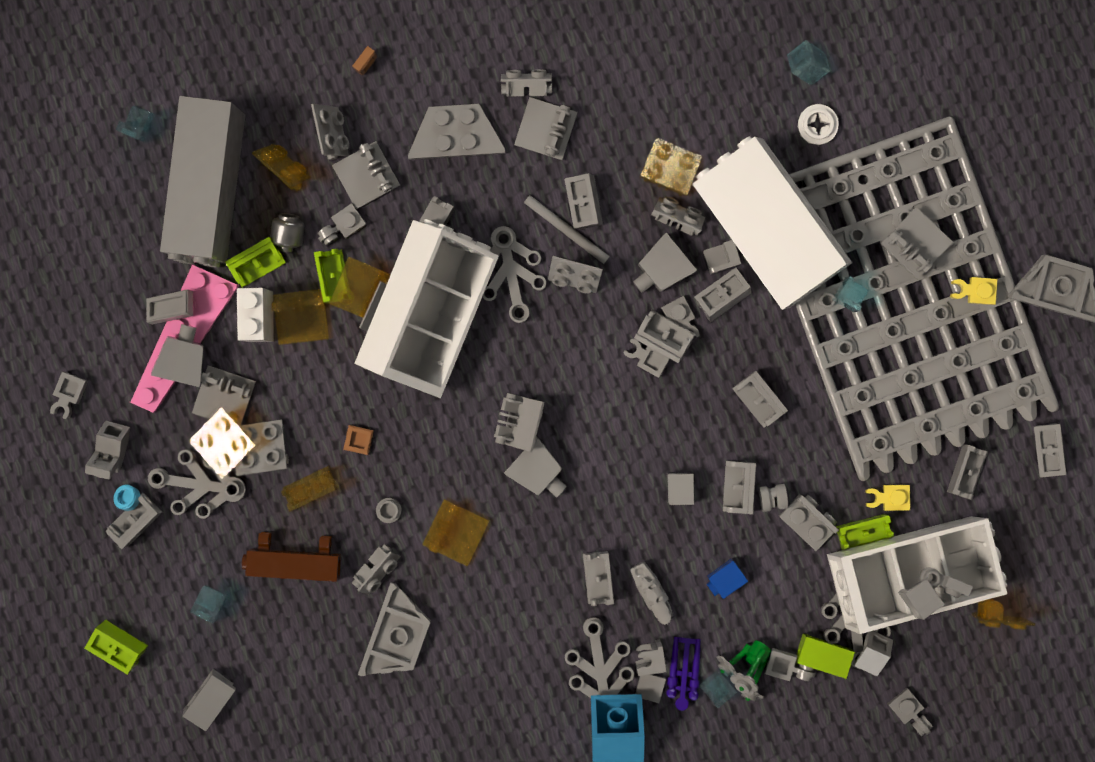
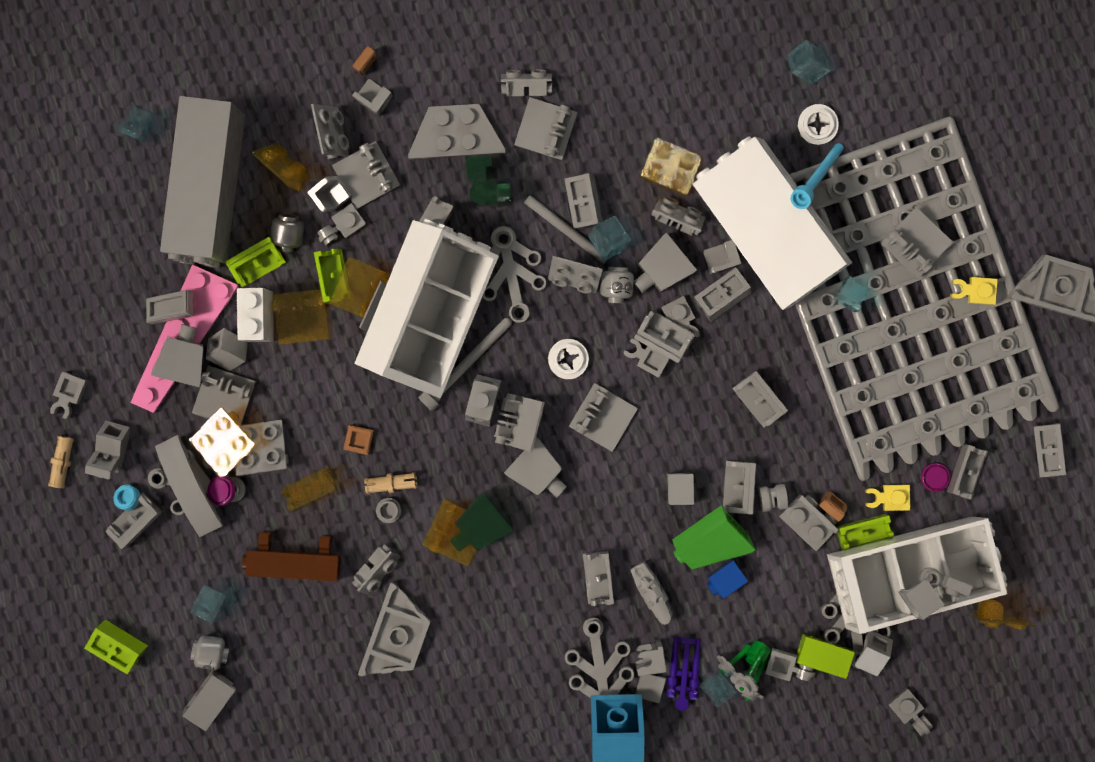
none -> tan pin [48,436,74,488]
none -> light grey slope [155,435,223,537]
none -> light grey head [190,635,229,671]
none -> light grey panel [206,328,248,371]
none -> magenta piece [207,476,236,505]
none -> light grey panel [308,176,352,213]
none -> light grey panel [352,79,393,116]
none -> tan pin [364,472,417,494]
none -> light grey piece [418,318,512,412]
none -> clear green torso [450,492,514,552]
none -> light grey torso [465,374,502,427]
none -> clear green hips [466,155,512,208]
none -> white gear [548,339,589,379]
none -> light grey hinge [569,383,638,452]
none -> clear light blue panel [588,216,631,261]
none -> light grey head [600,267,634,303]
none -> bright green slope [672,506,755,570]
none -> medium azure piece [790,143,844,209]
none -> medium nougat tile [819,491,847,522]
none -> magenta piece [921,463,951,492]

